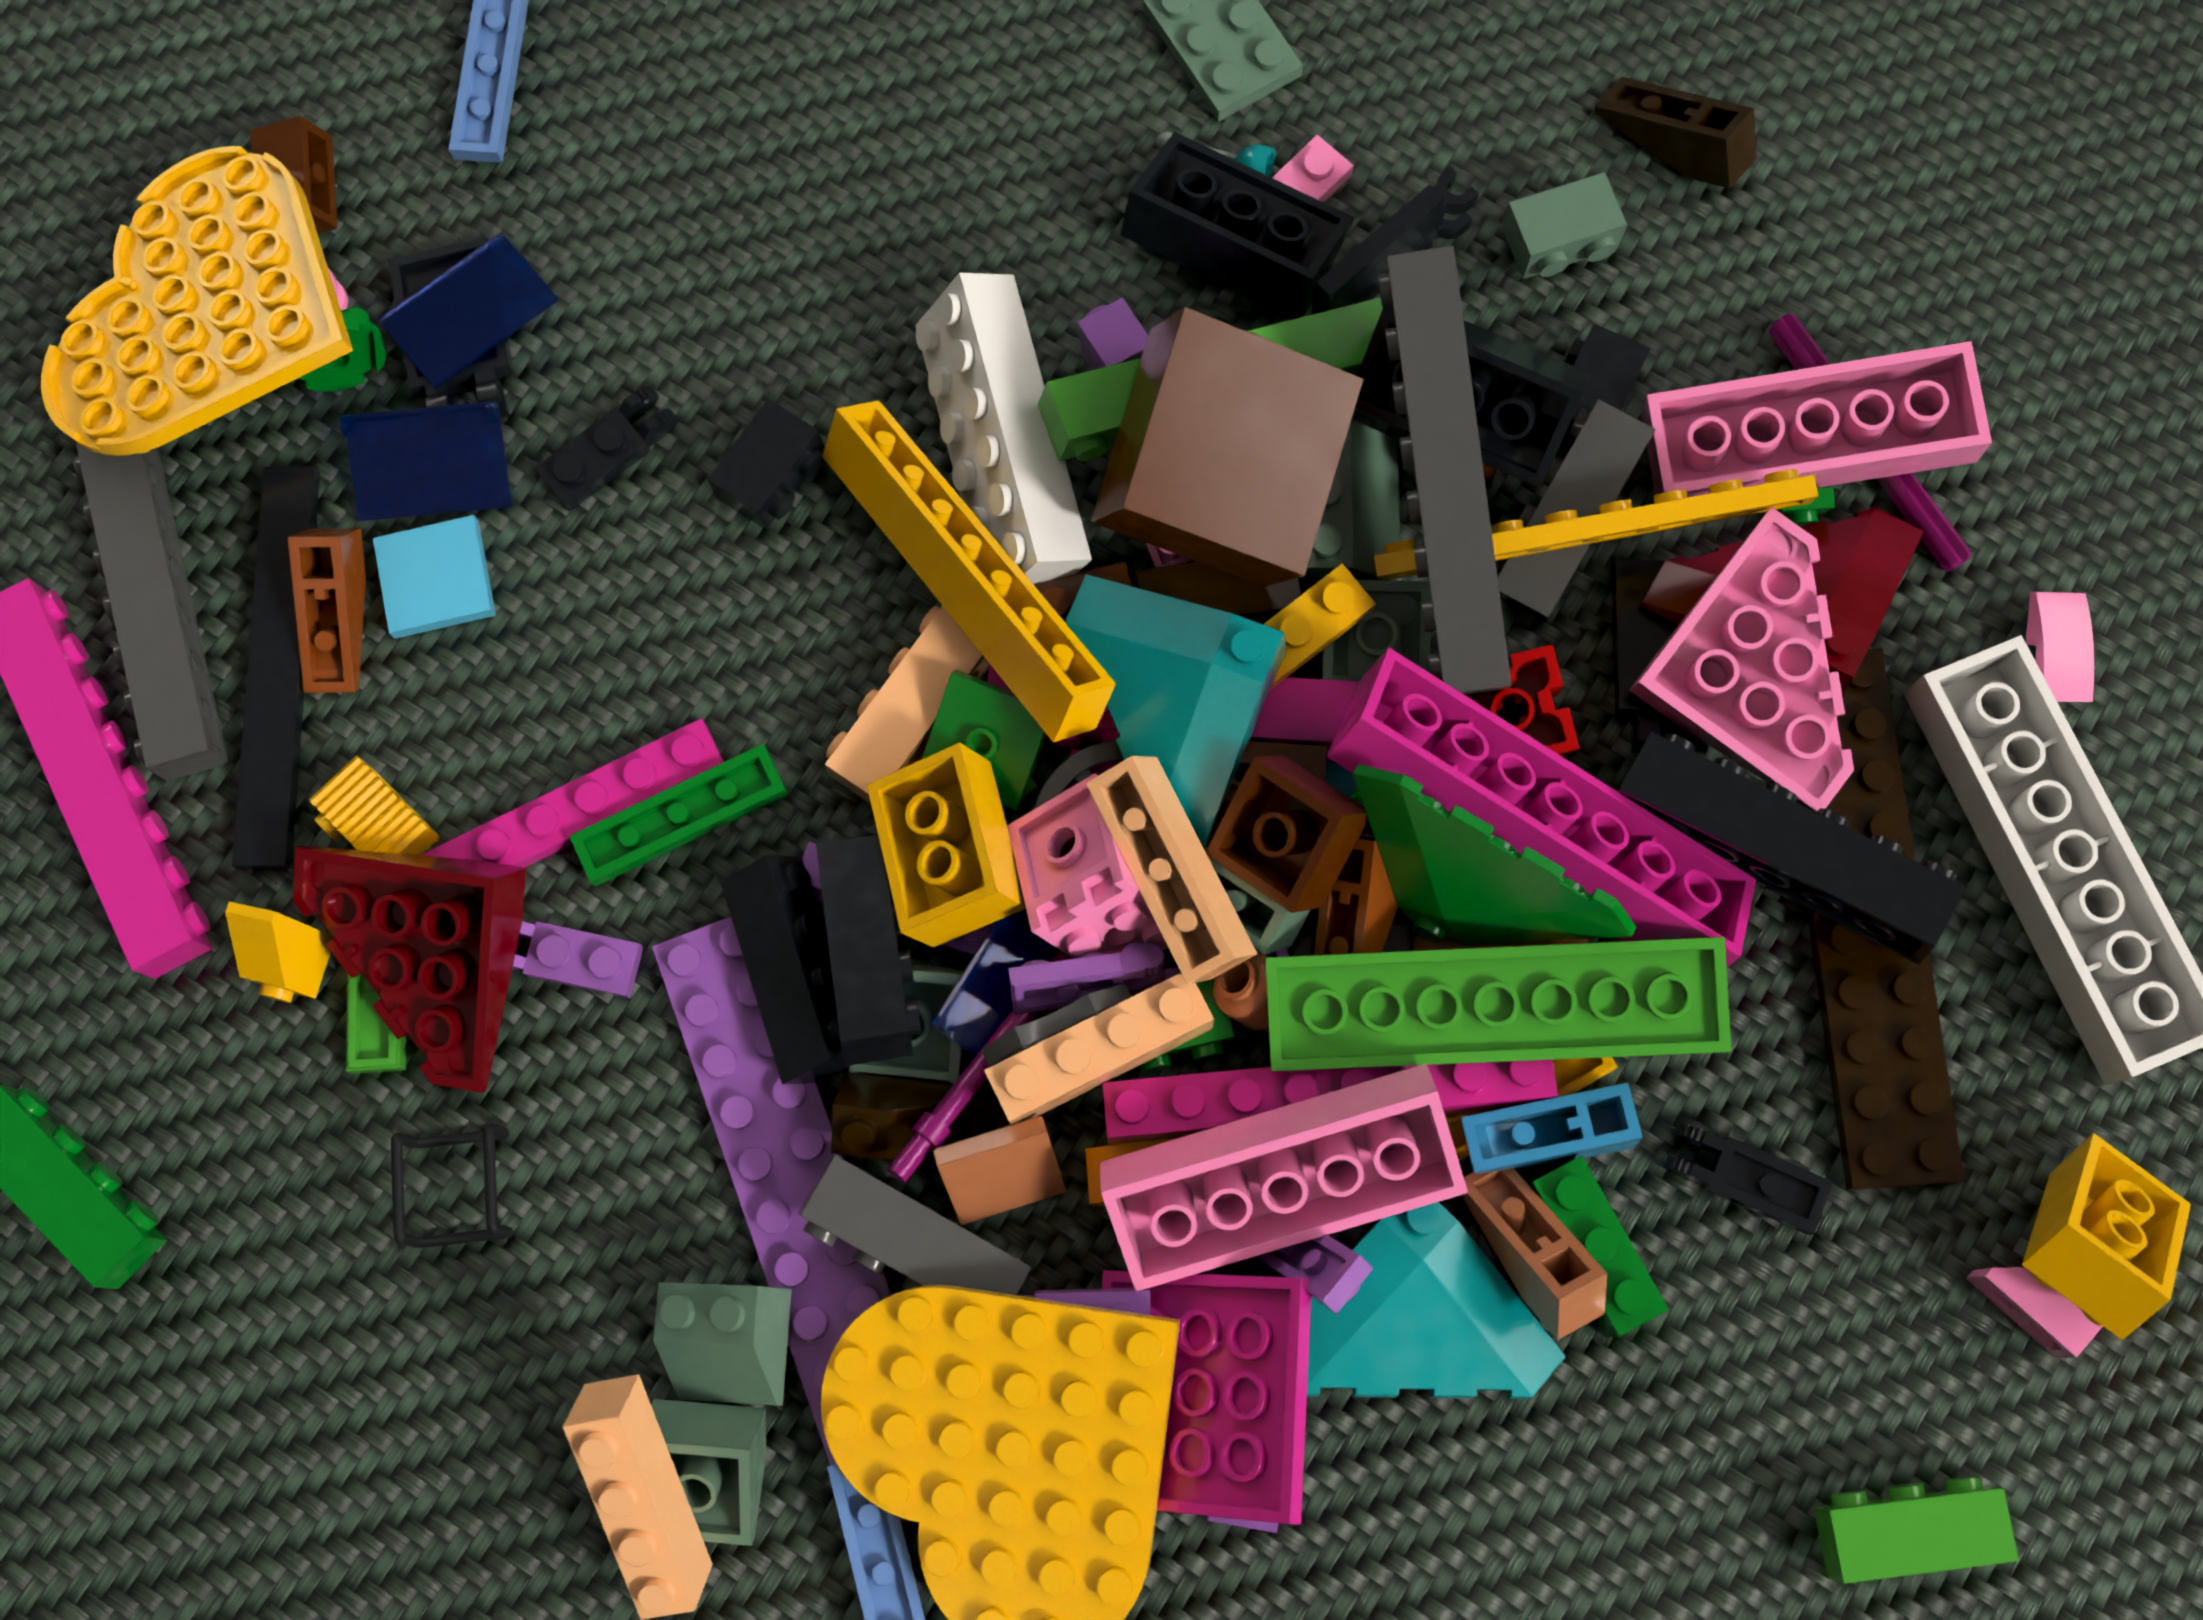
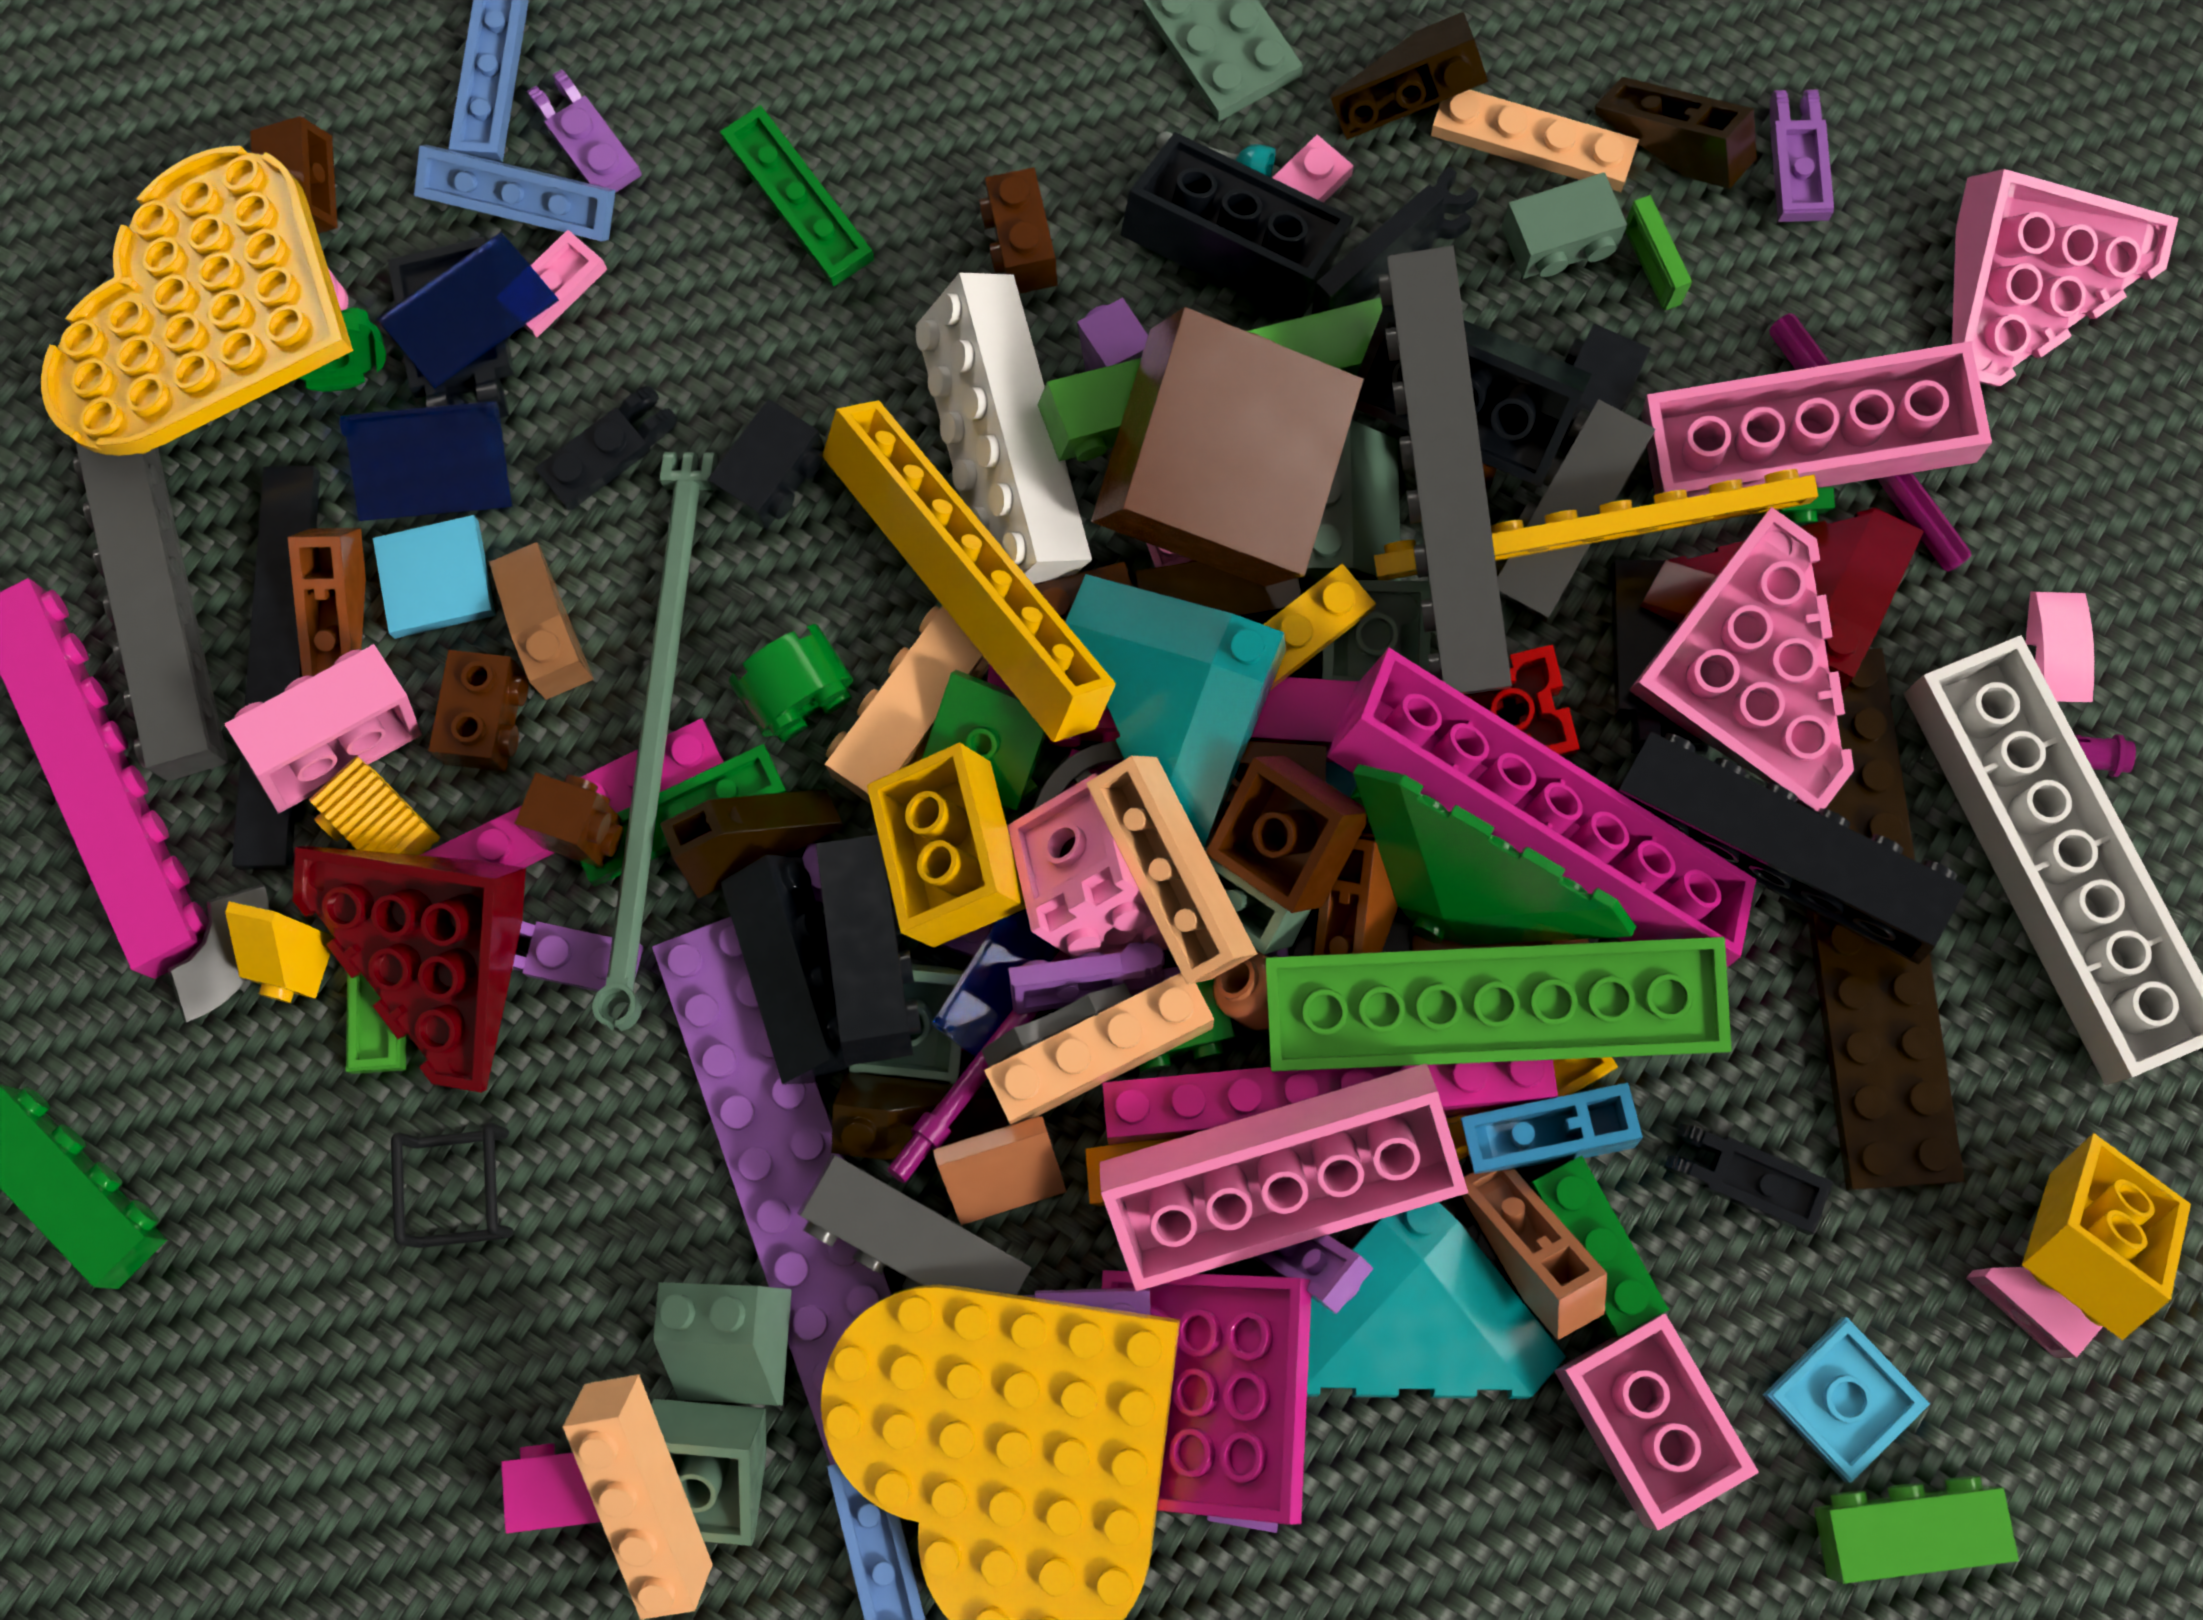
none -> tile [168,885,269,1022]
none -> bright pink brick [224,644,422,814]
none -> medium blue plate [414,145,616,241]
none -> reddish brown brick [428,650,528,772]
none -> medium nougat slope [489,542,594,700]
none -> bright pink plate [496,230,607,338]
none -> dark pink brick [501,1443,601,1534]
none -> reddish brown brick [514,772,623,868]
none -> medium lavender hinge [526,69,642,193]
none -> sand green hinge [592,452,718,1031]
none -> dark brown slope [660,789,844,899]
none -> green plate [720,105,875,287]
none -> green brick [728,624,853,743]
none -> reddish brown brick [979,167,1058,294]
none -> dark brown slope [1330,11,1488,140]
none -> light nougat plate [1430,90,1639,192]
none -> bright pink brick [1555,1313,1759,1531]
none -> bright green tile [1625,195,1692,311]
none -> medium azure tile [1763,1317,1930,1483]
none -> medium lavender hinge [1769,90,1834,222]
none -> bright pink slope [1952,169,2178,387]
none -> magenta pin [2075,734,2136,777]

